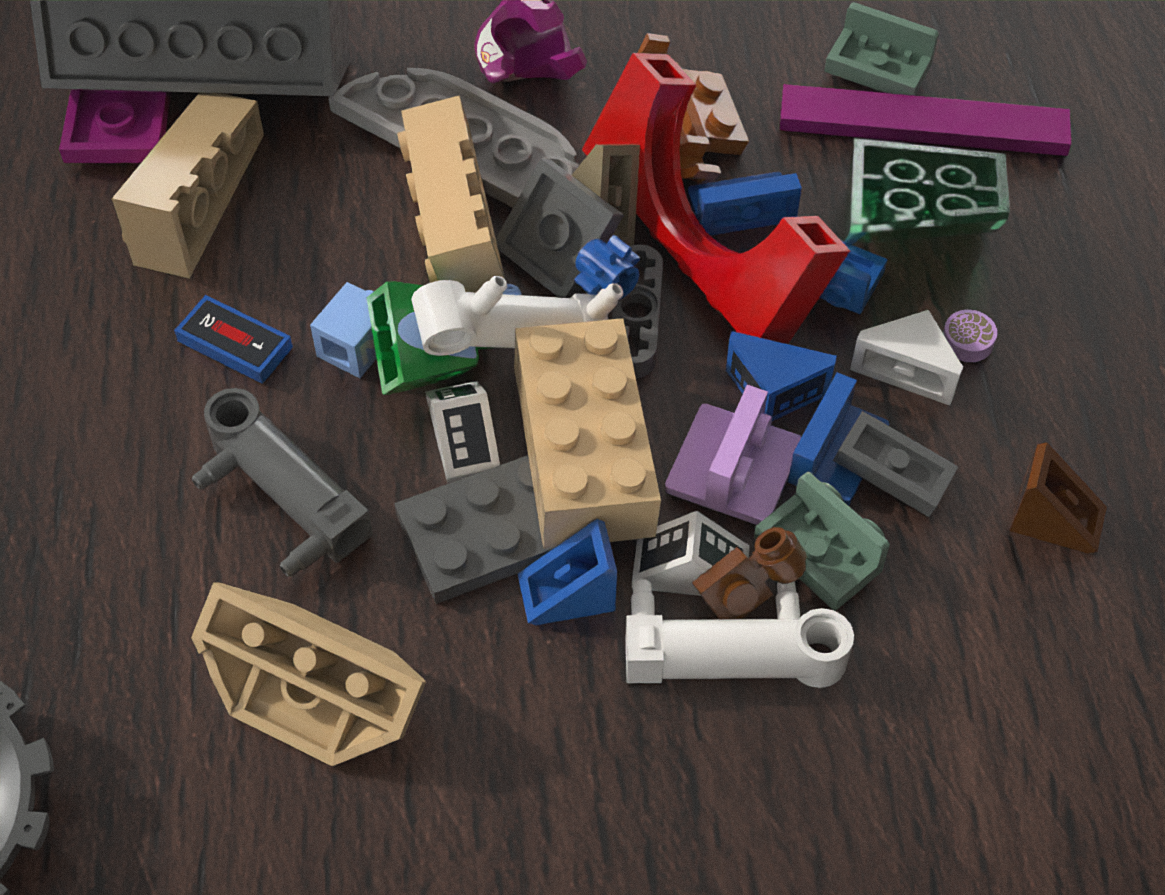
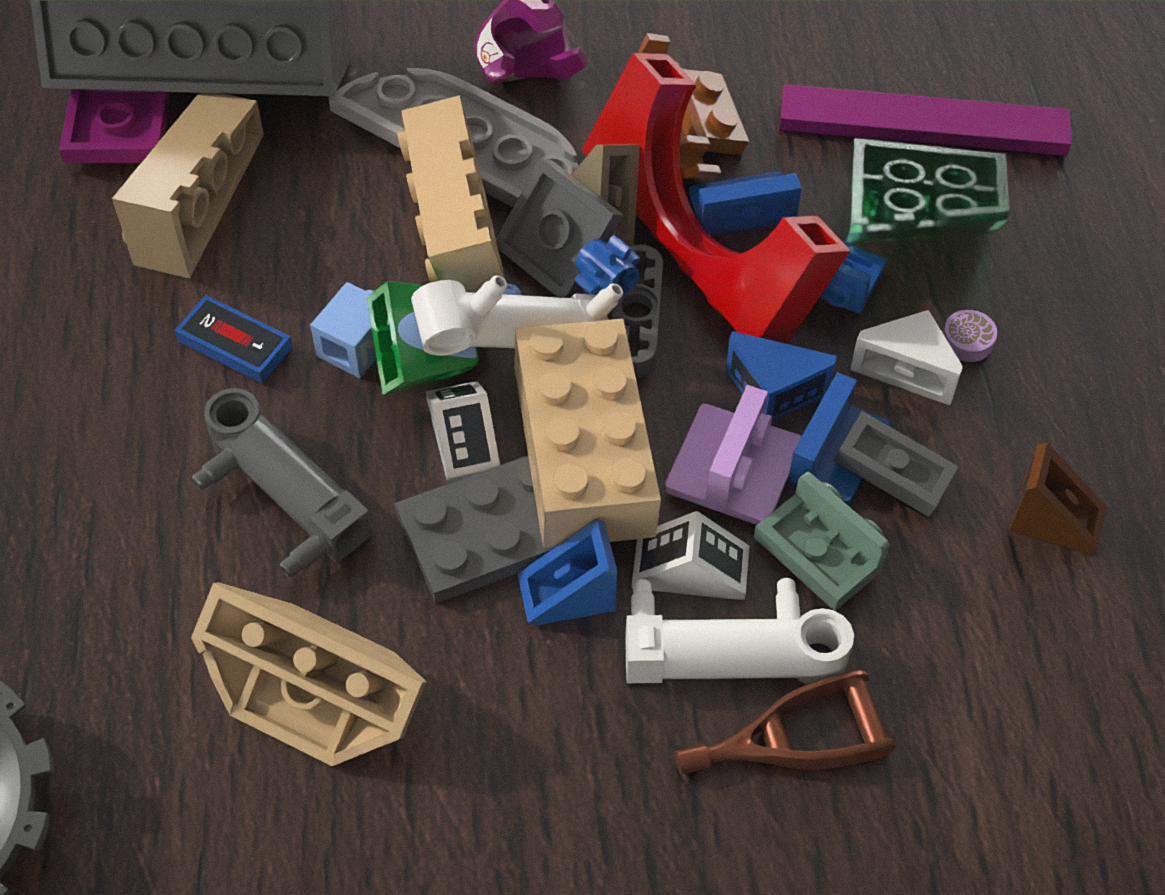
reddish brown plate [692,527,807,619] -> none
sand green bracket [824,2,939,96] -> none
none -> copper piece [675,670,896,775]

